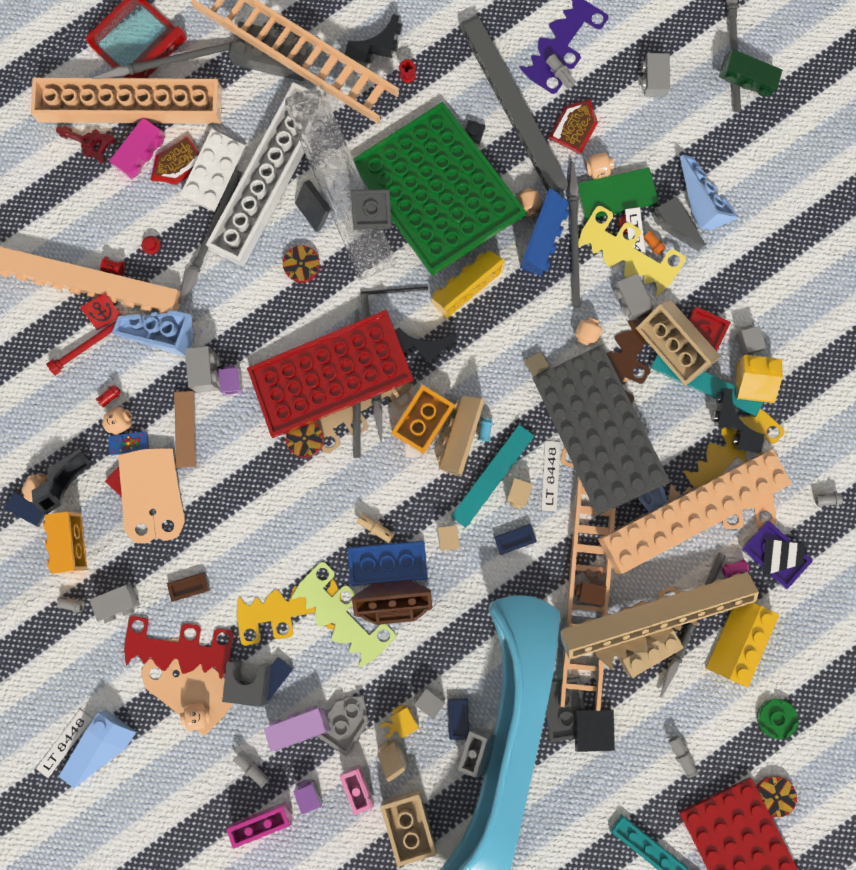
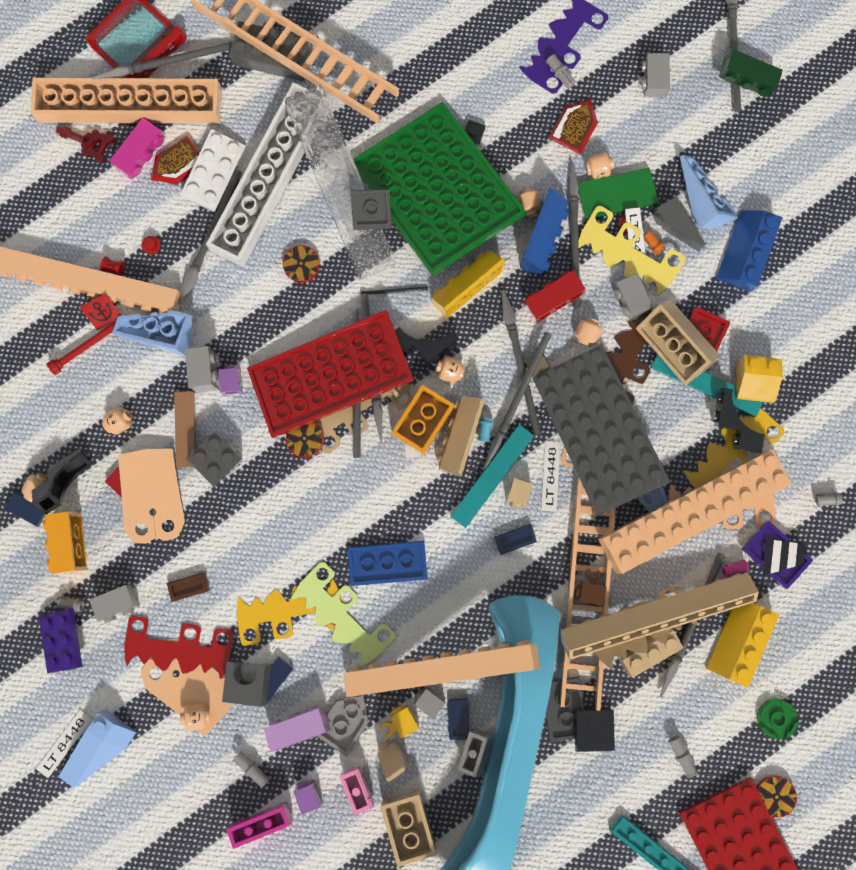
red pin [96,384,122,408] -> none
blue tile [108,431,149,456] -> none
black tile [295,180,331,232] -> none
black arch [345,14,403,68] -> none
reddish brown wedge [352,580,433,625] -> none
tan pin [356,512,395,543] -> none
red bush [399,59,416,83] -> none
tan panel [438,525,460,551] -> none
dark grey beam [460,15,568,192] -> none
light grey brick [736,325,767,356] -> none
none -> dark purple plate [38,608,83,674]
none -> dark grey brick [186,432,242,488]
none -> light nougat brick [343,640,541,697]
none -> light nougat head [435,356,465,383]
none -> dark grey piece [483,332,552,471]
none -> dark grey piece [502,290,541,436]
none -> red brick [524,270,586,323]
none -> blue slope [716,210,783,292]

